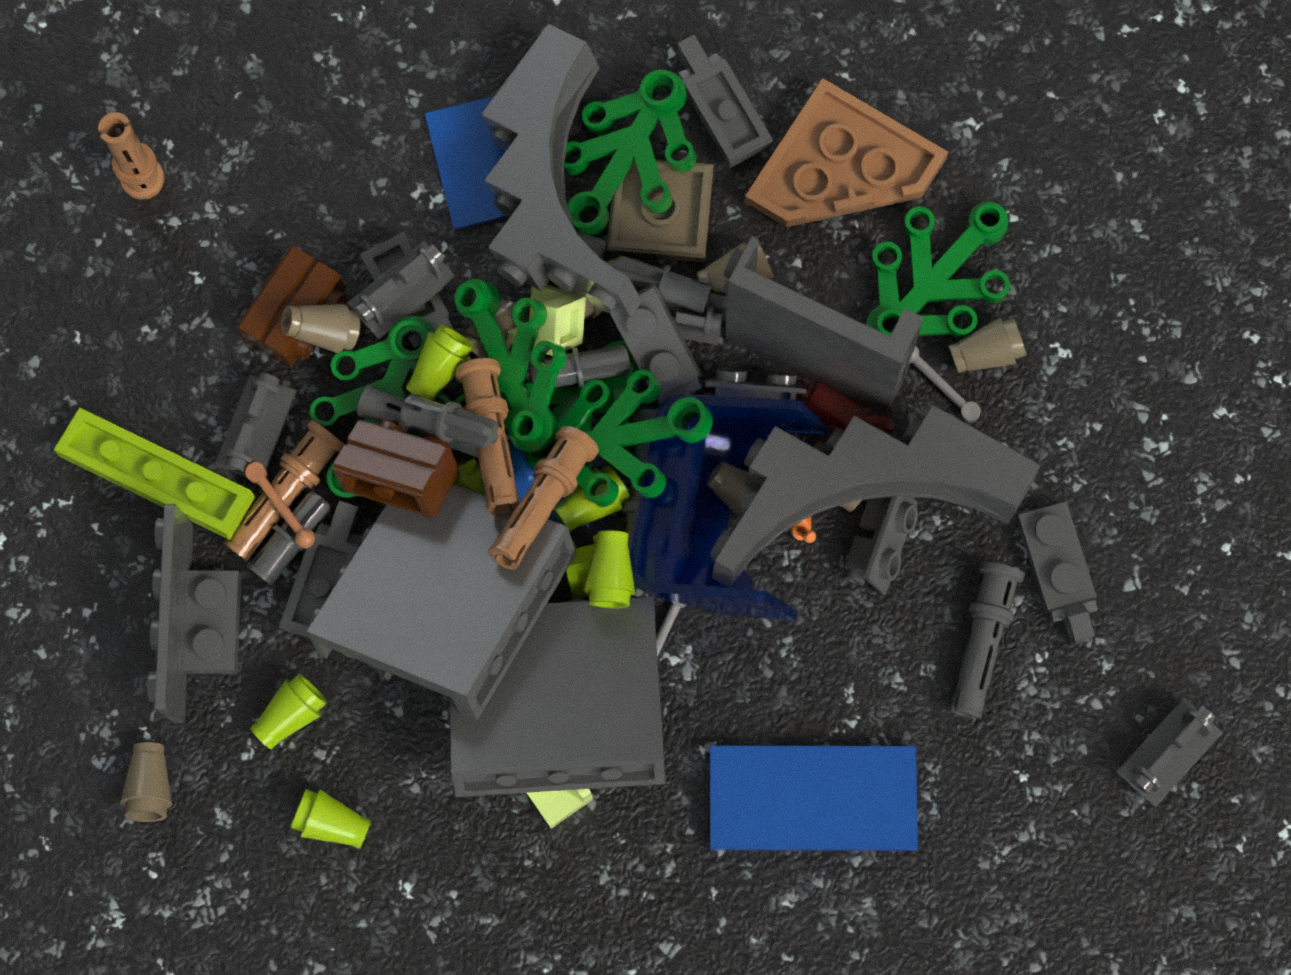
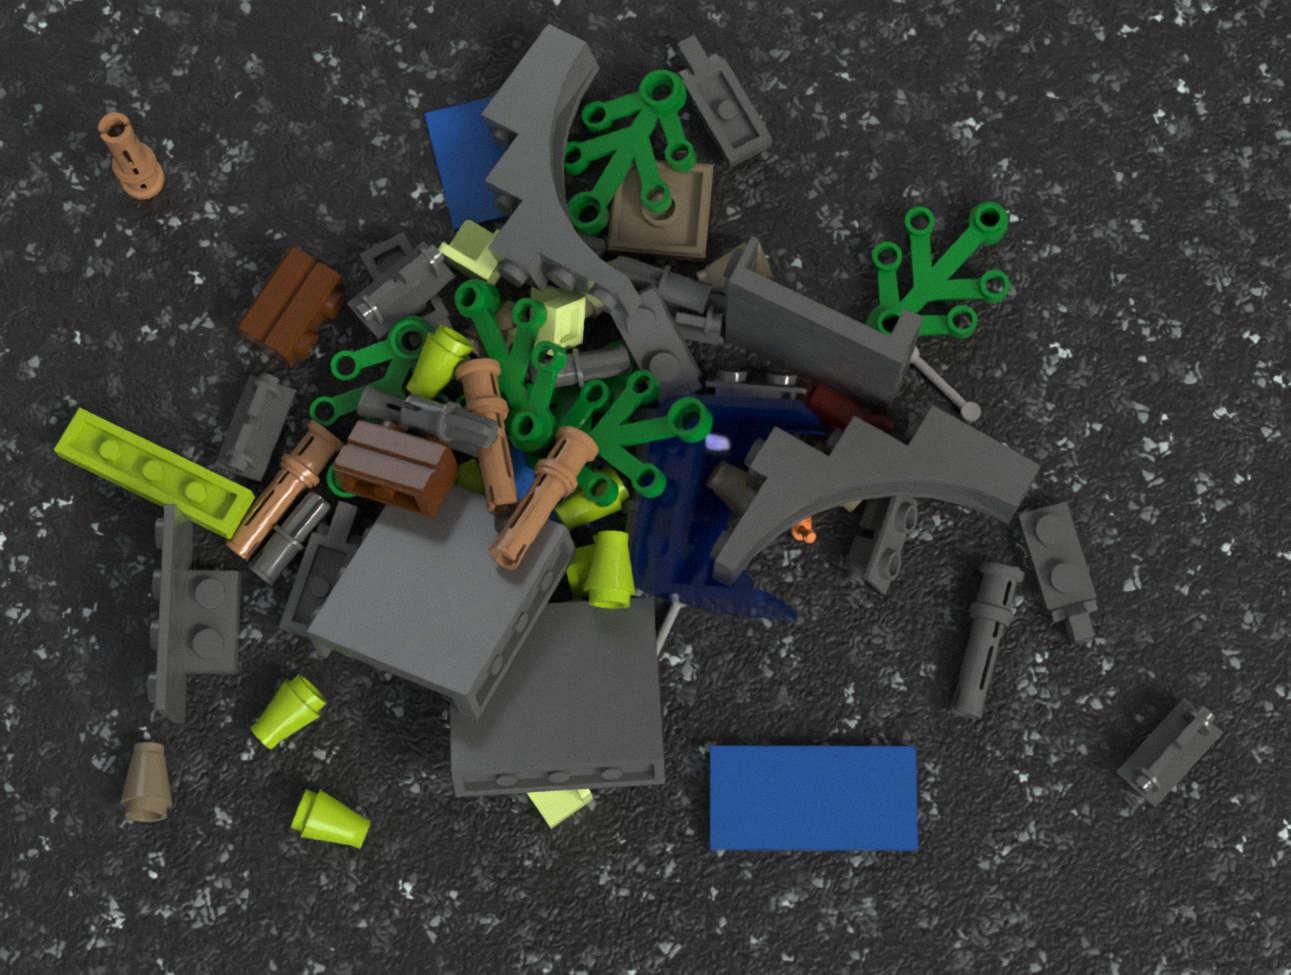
nougat hinge [245,462,315,548] -> none
dark tan cone [281,304,360,353] -> none
medium nougat plate [745,78,948,227] -> none
dark tan cone [949,318,1027,374] -> none
none -> yellowish green panel [438,220,501,286]

